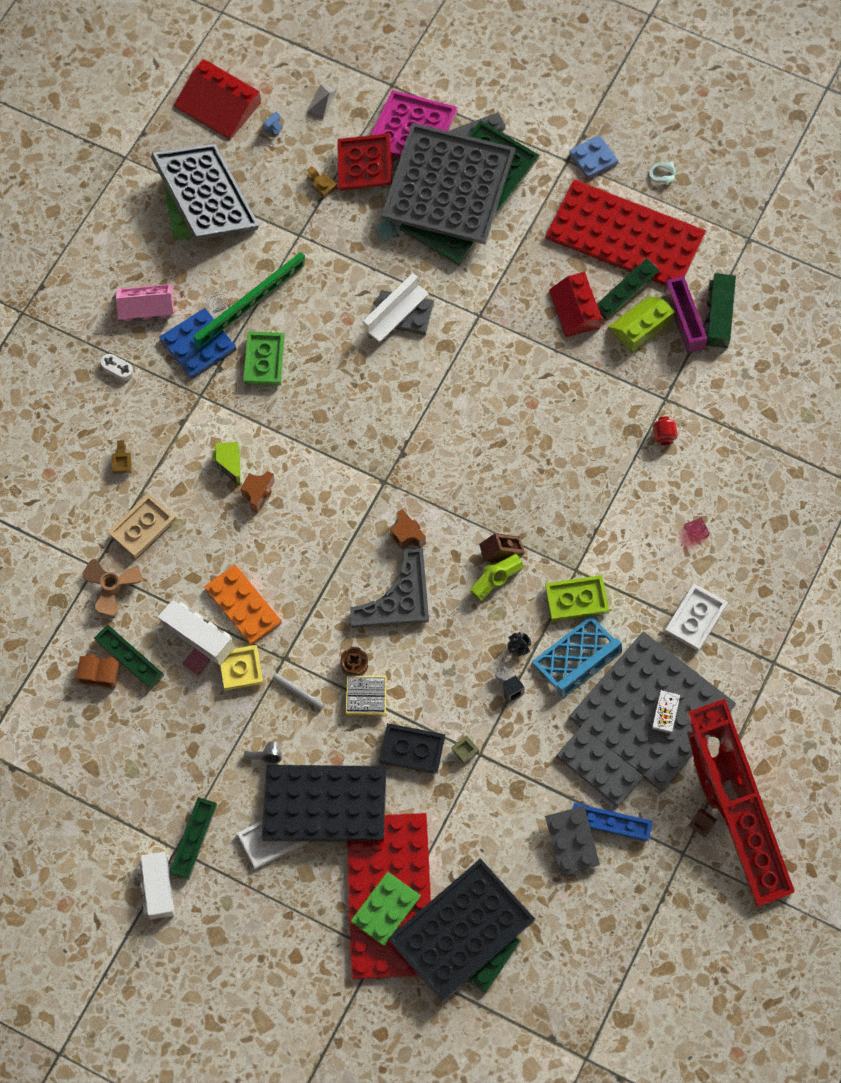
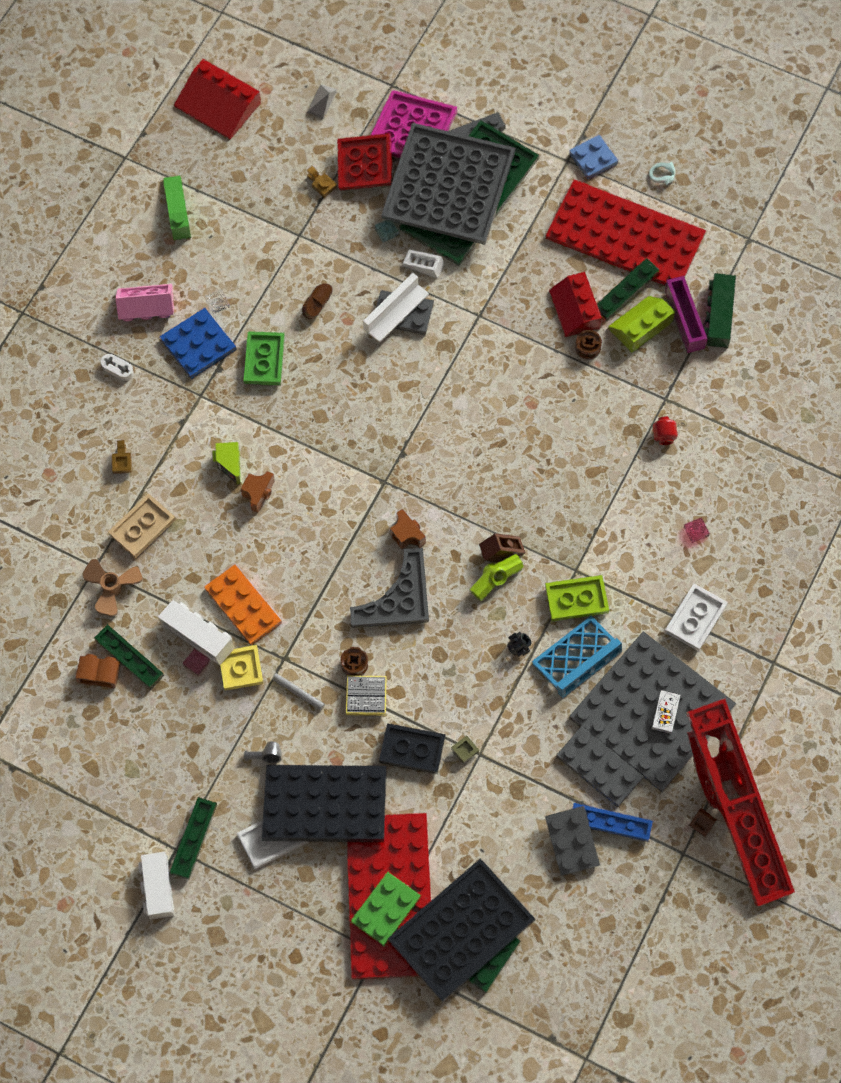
plate [151,143,259,241] -> none
green tile [193,252,305,349] -> none
medium blue tile [261,111,283,135] -> none
black piece [495,666,525,703] -> none
none -> reddish brown arm [301,283,333,319]
none -> white slope [402,250,444,278]
none -> reddish brown wheel [575,330,602,360]

